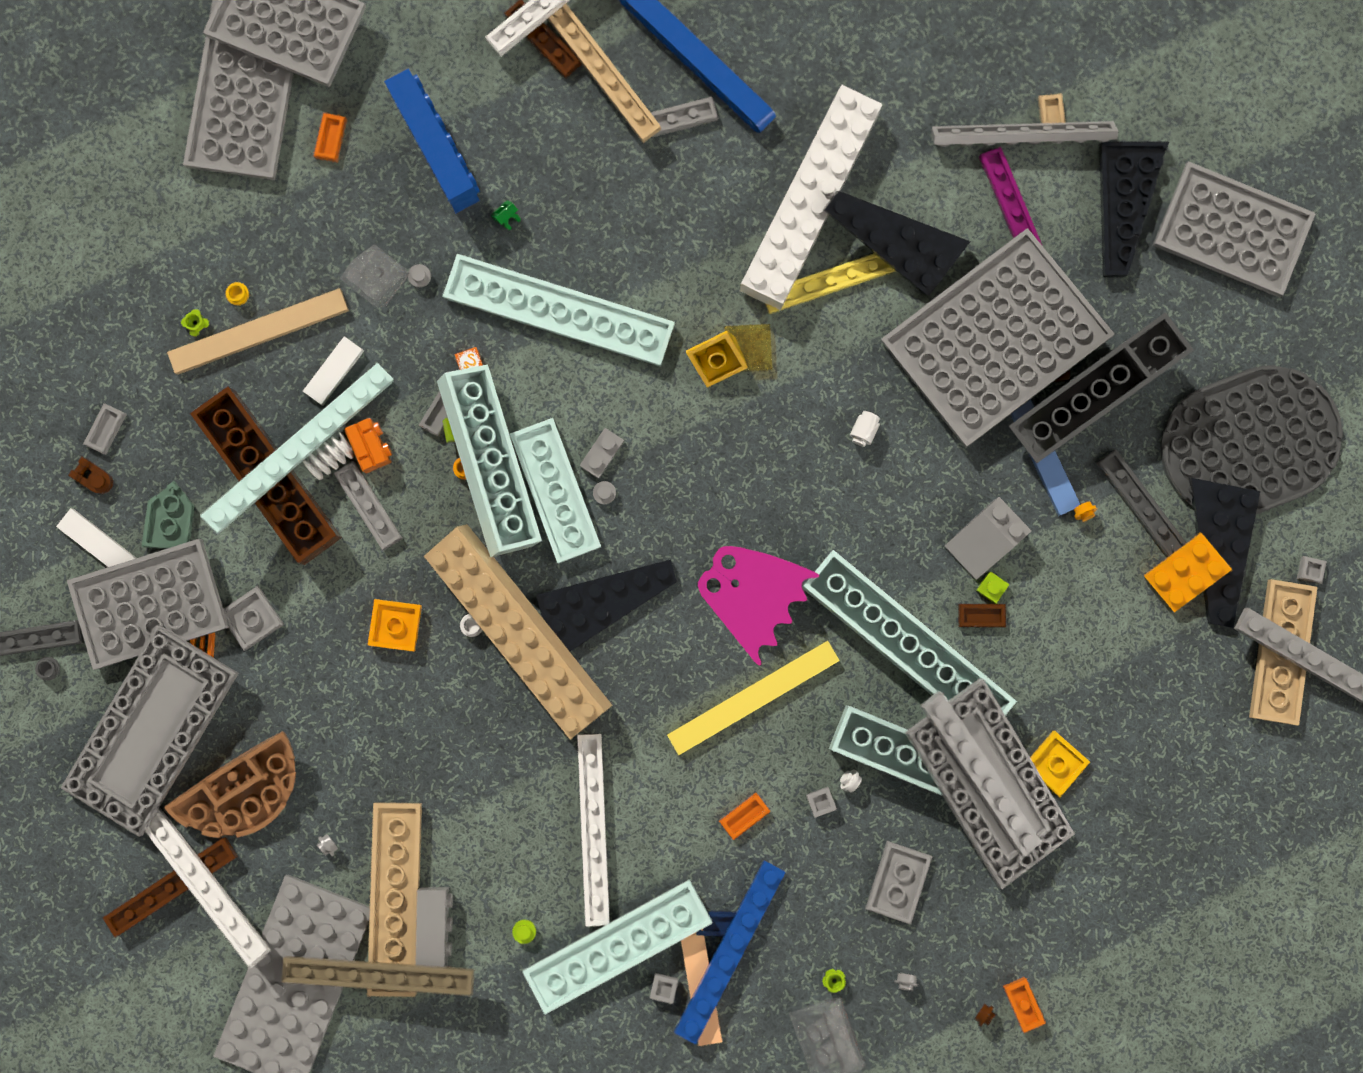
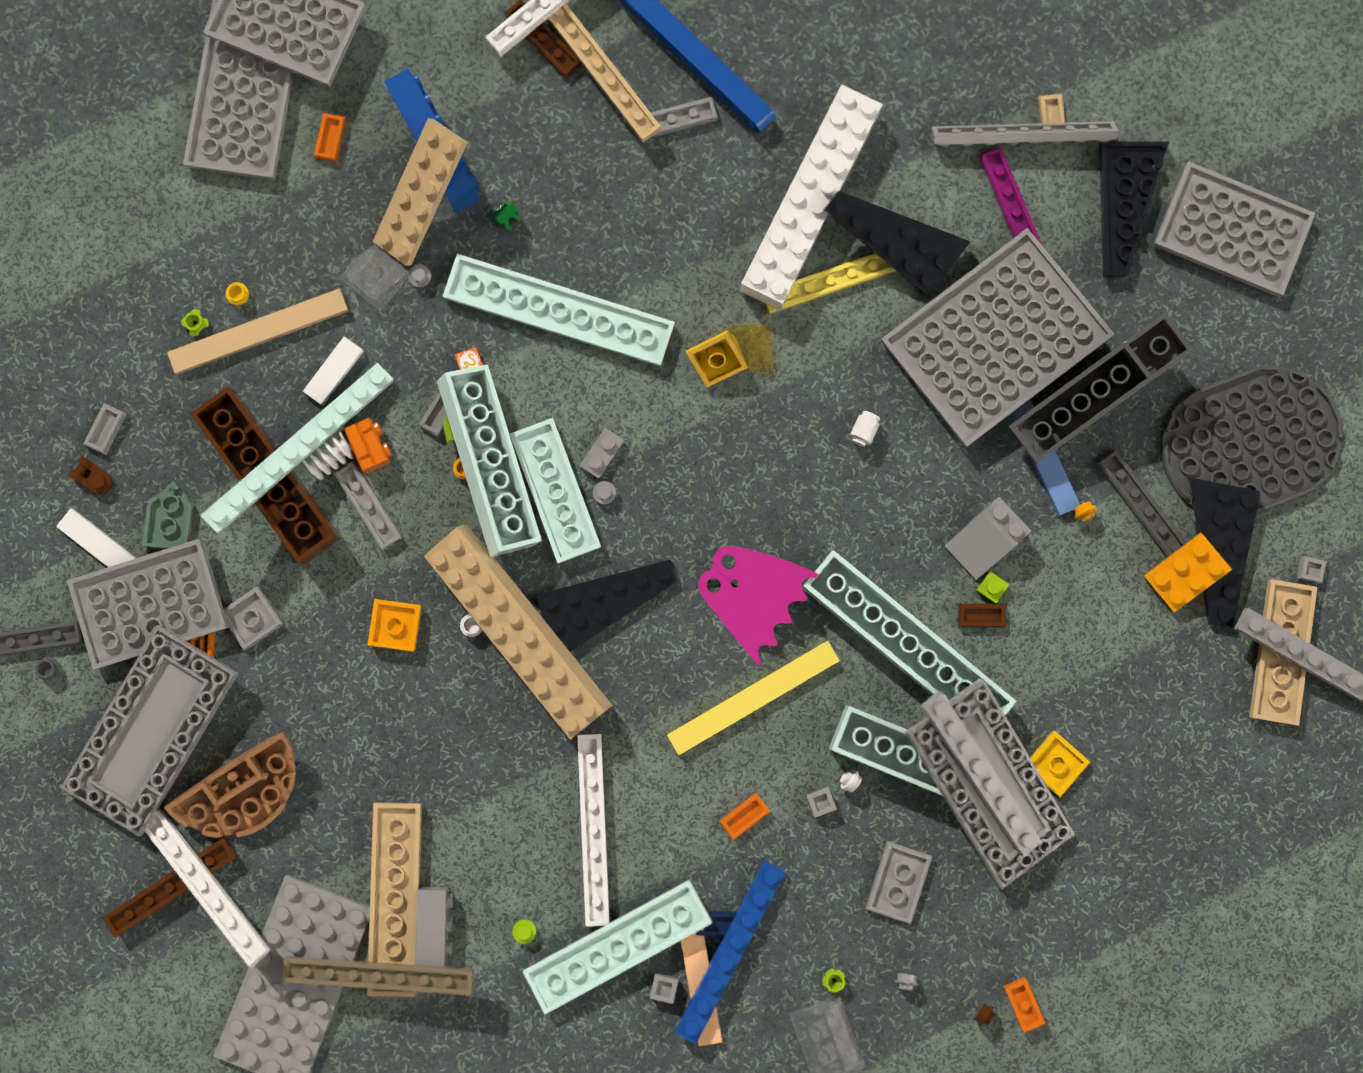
light grey plate [317,834,338,856] -> none
none -> tan plate [373,118,468,265]

